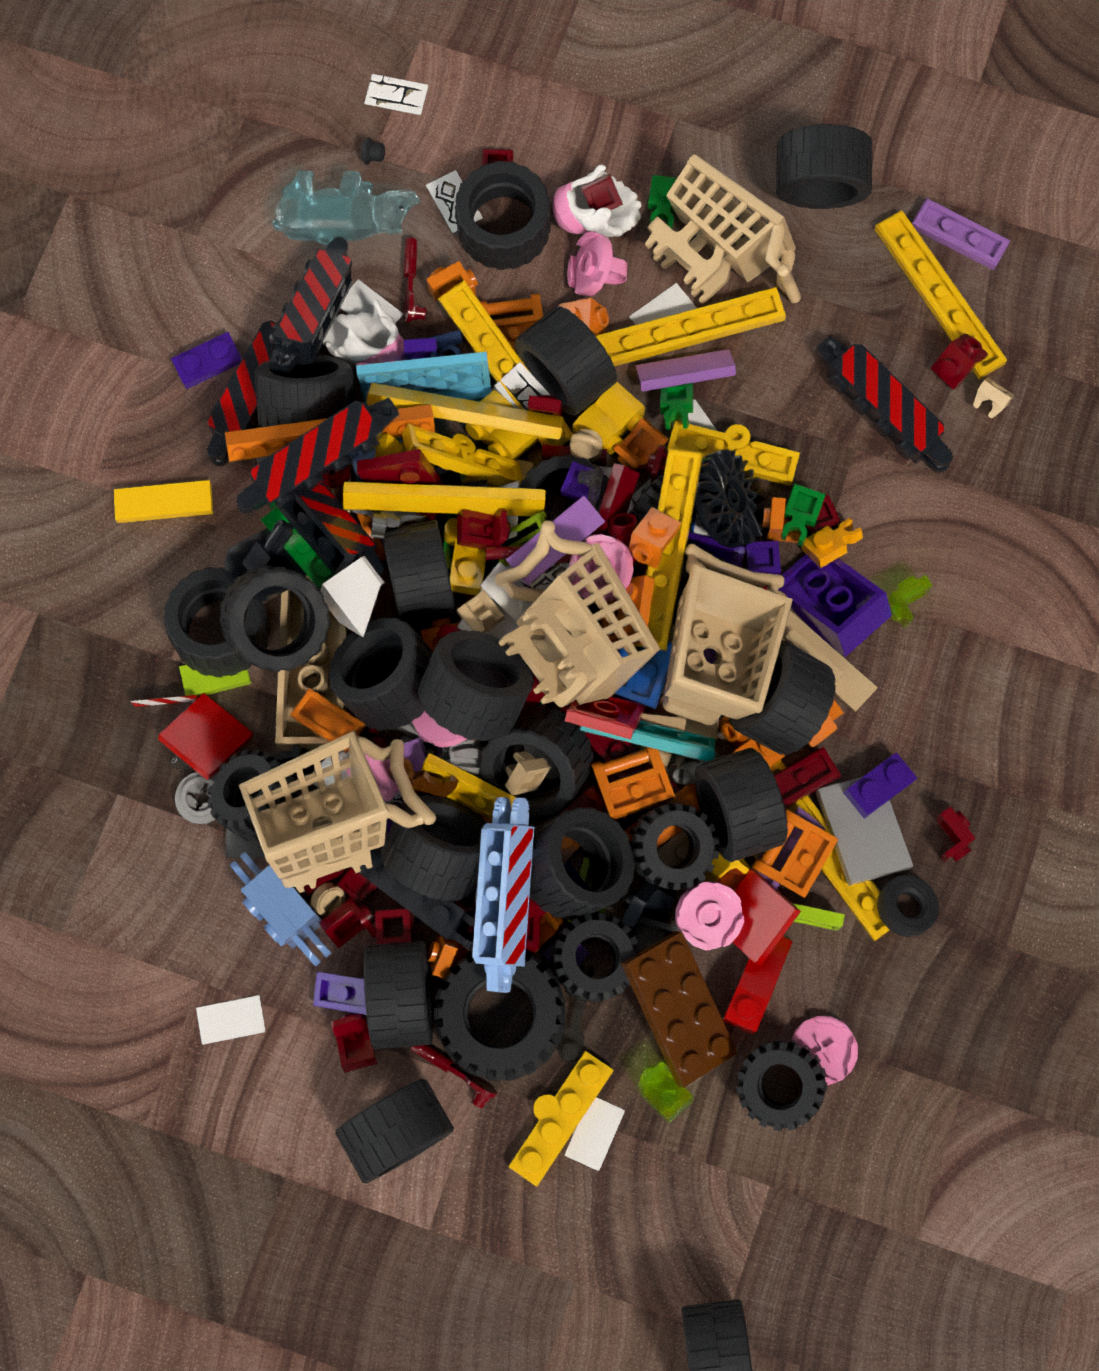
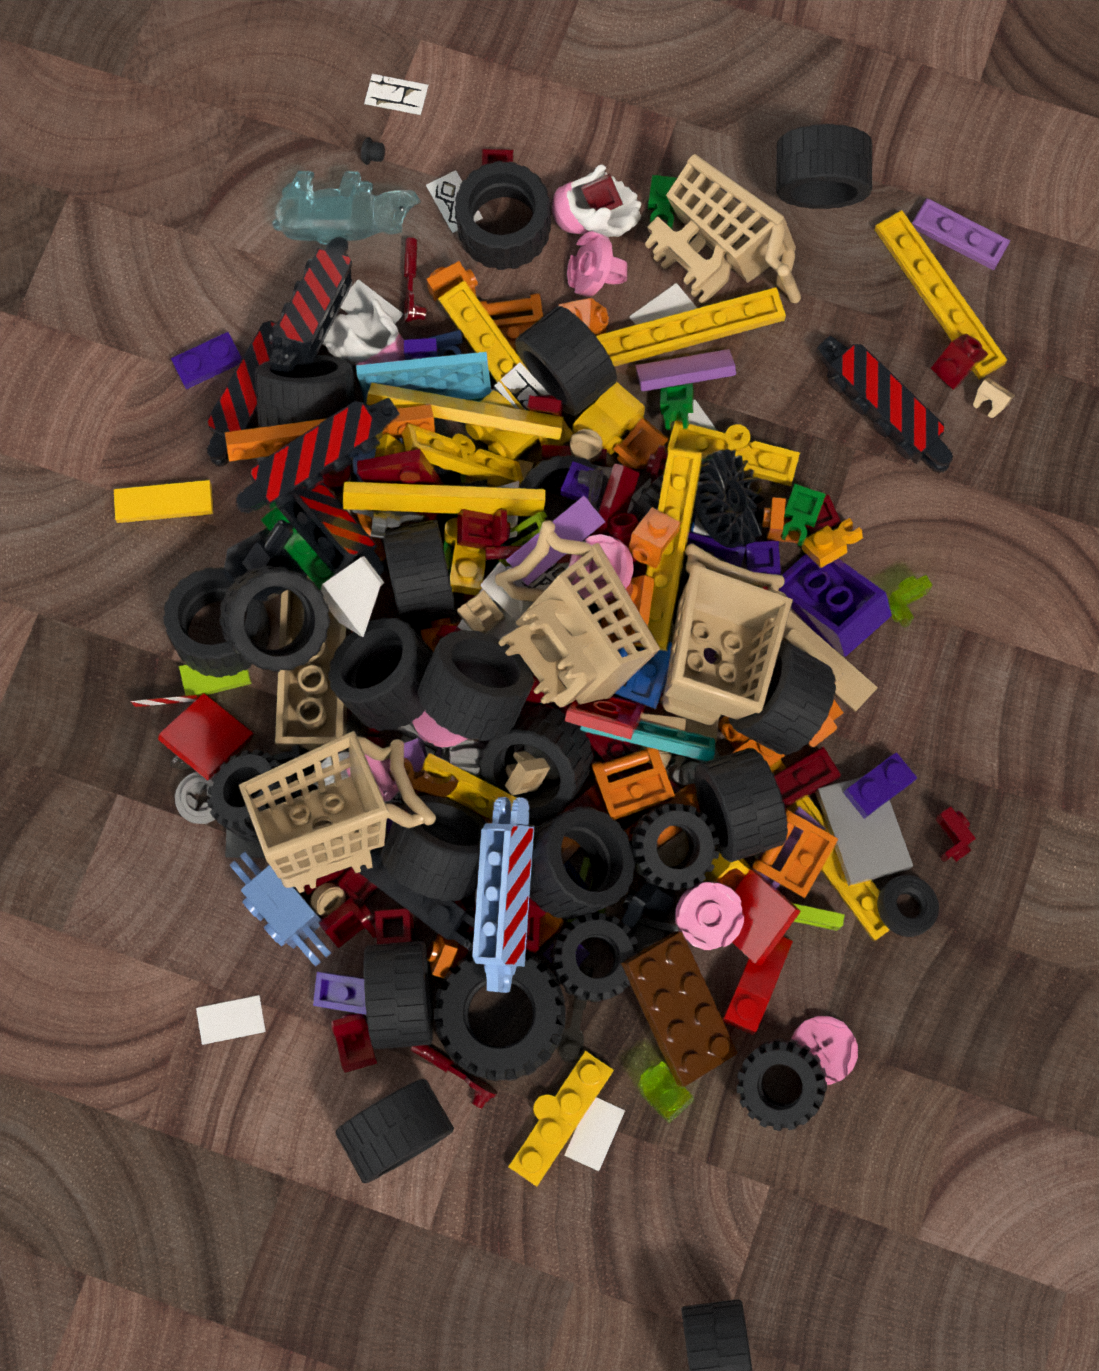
orange tile [290,688,365,754] -> none

